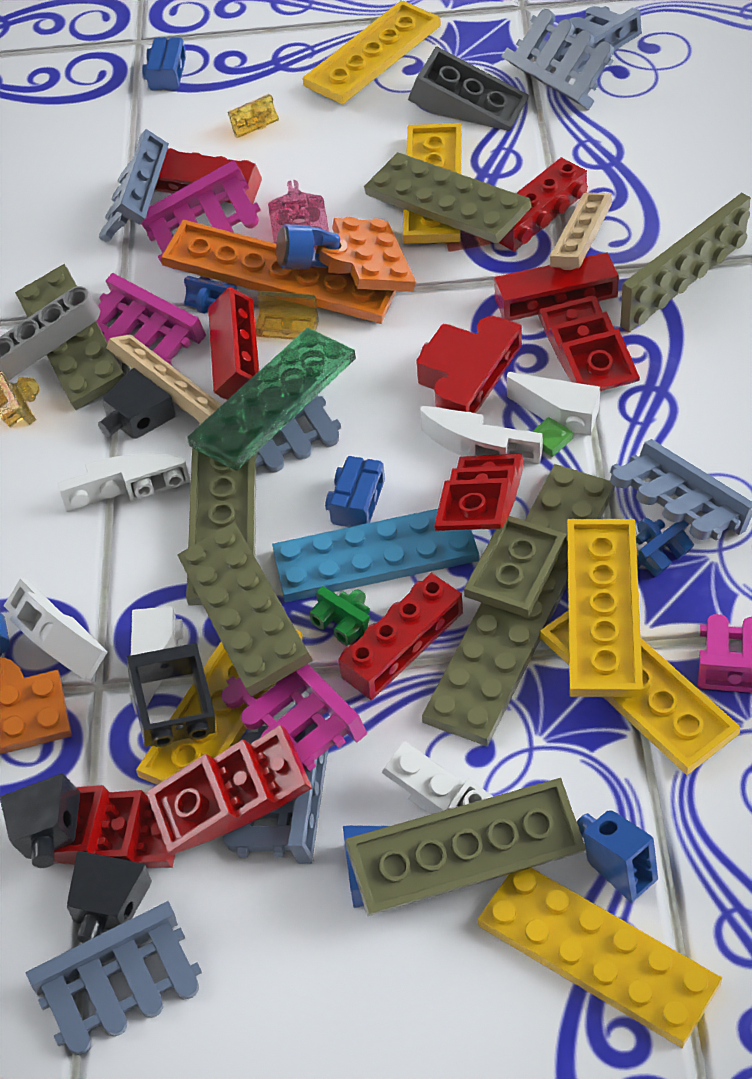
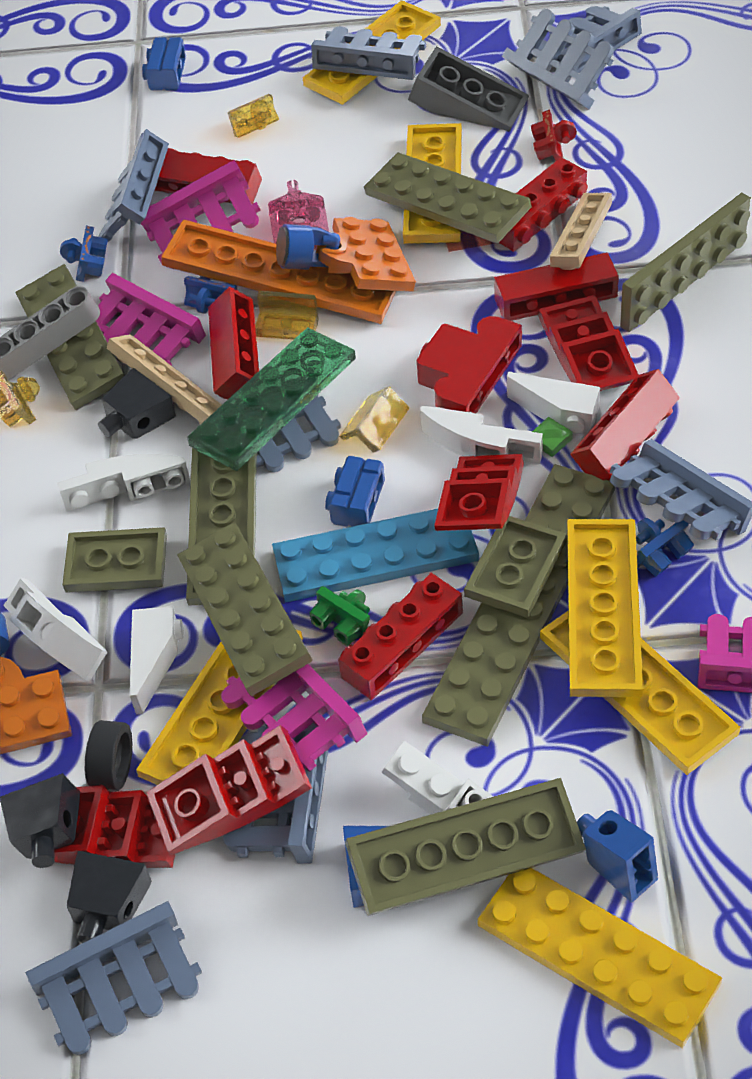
black window [127,643,215,747] -> none
none -> blue hips [60,225,108,282]
none -> olive plate [62,527,167,593]
none -> black tyre [84,720,133,791]
none -> sand blue fence [311,26,426,80]
none -> clear yellow panel [339,386,410,453]
none -> red hips [530,109,577,161]
none -> brick [570,369,680,481]

